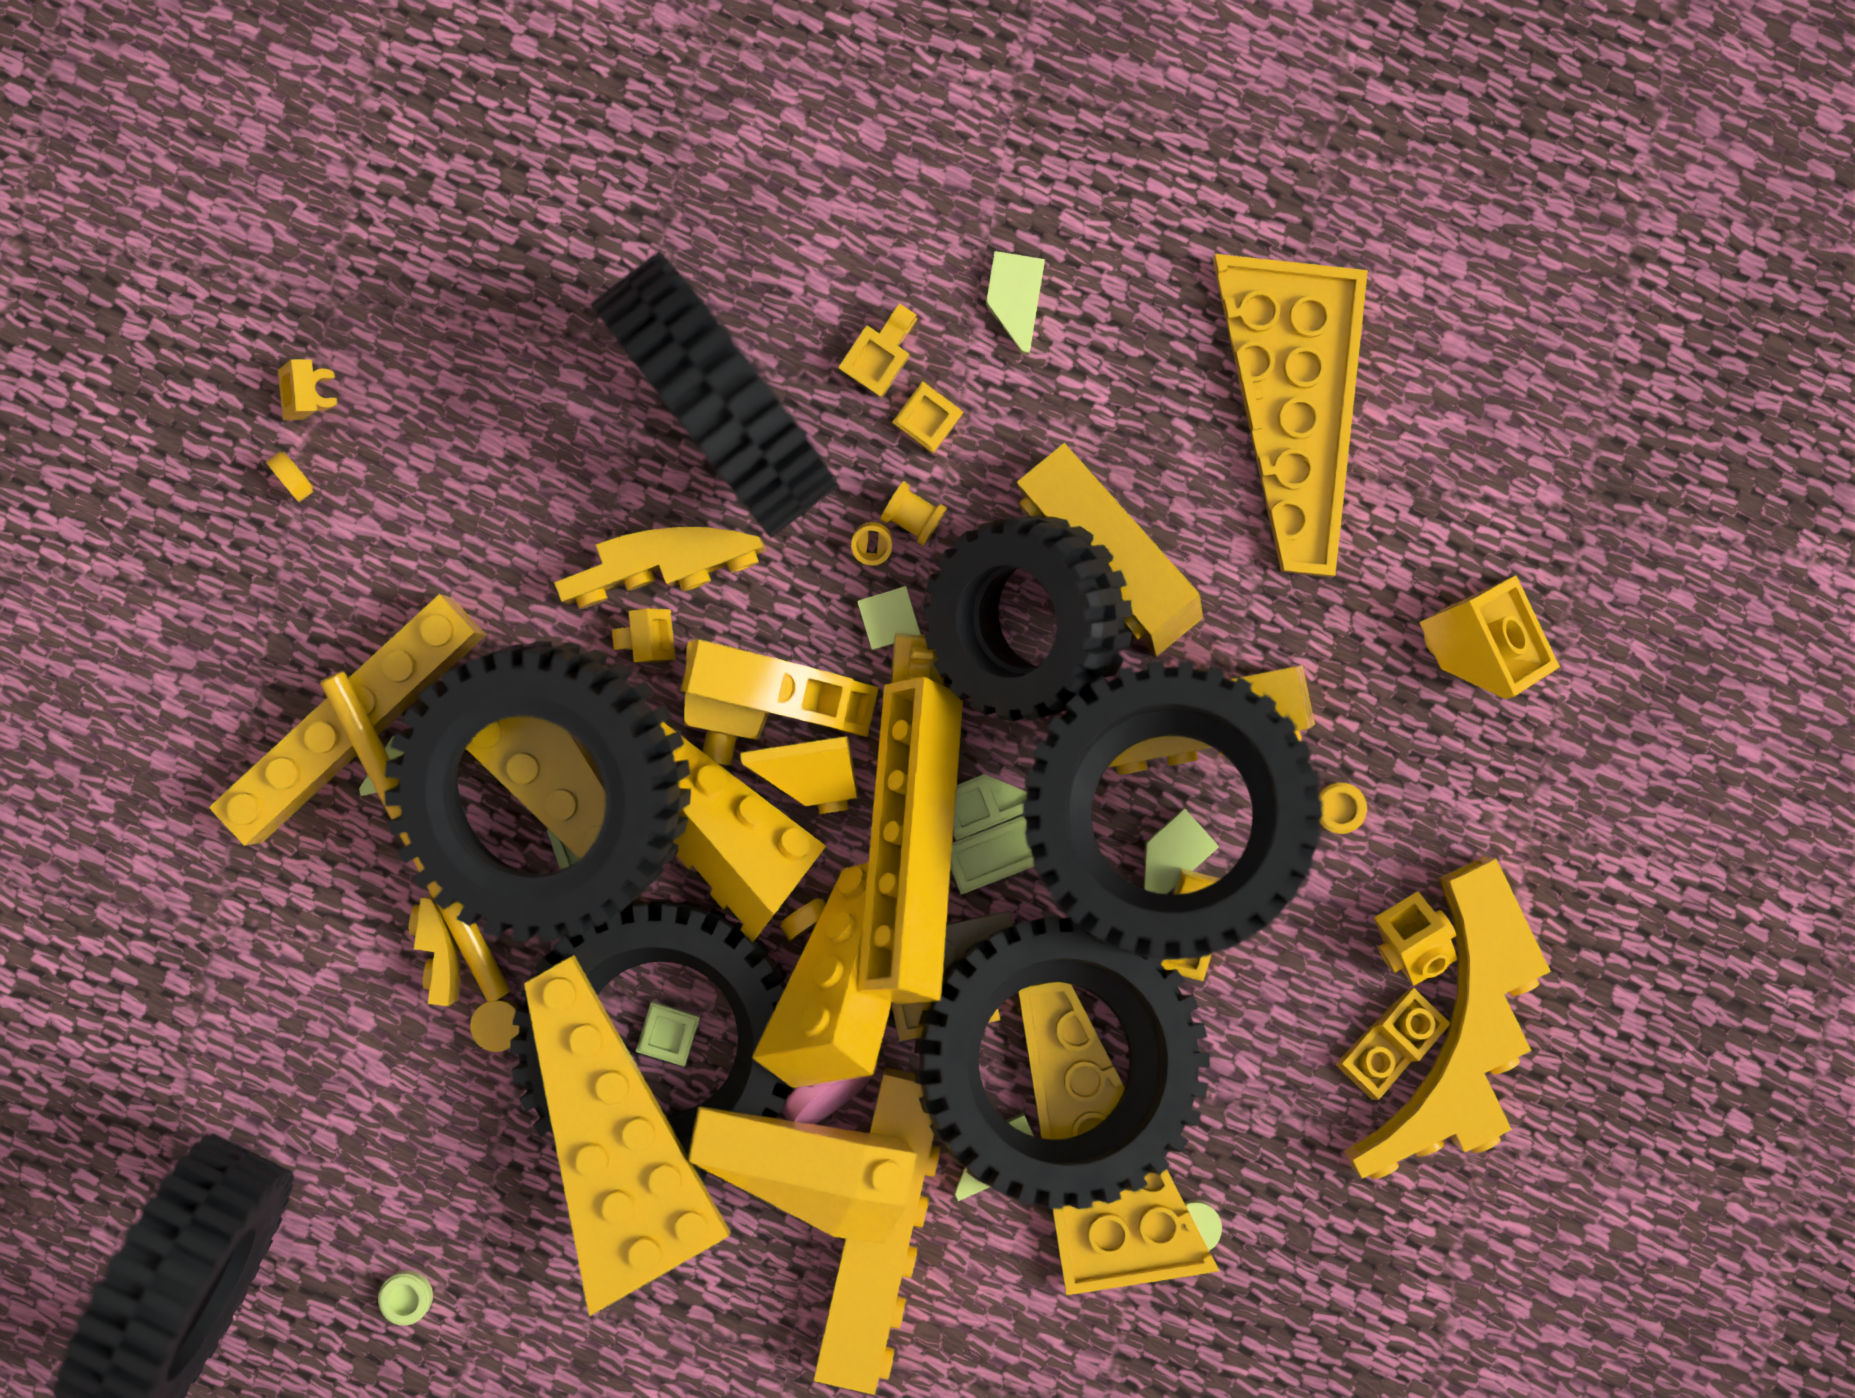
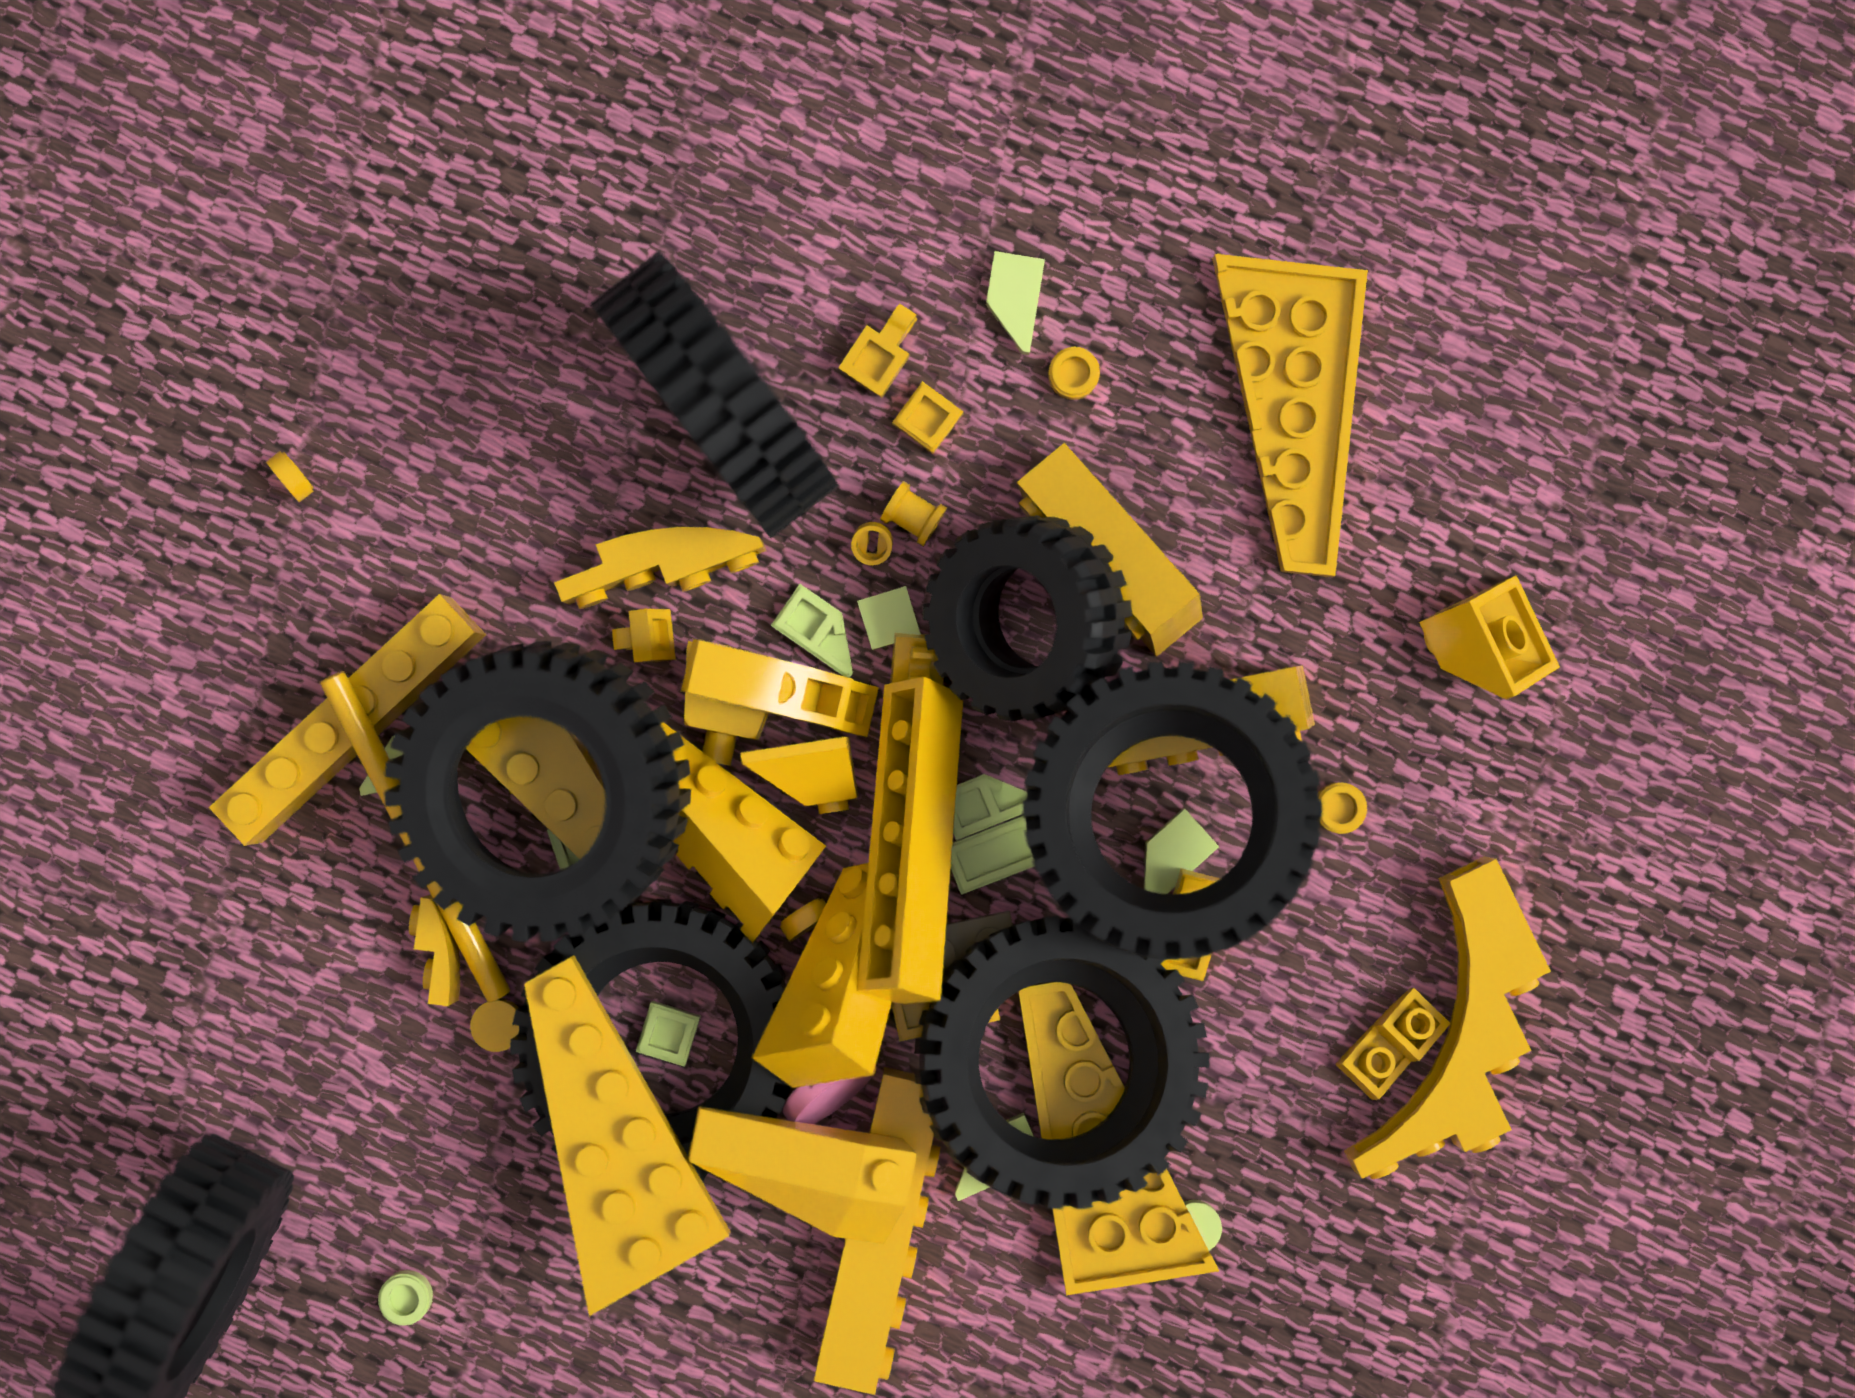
yellow tile [278,360,337,420] -> none
yellow brick [1374,891,1458,986] -> none
none -> yellowish green tile [771,584,853,678]
none -> yellow tile [1048,347,1100,400]

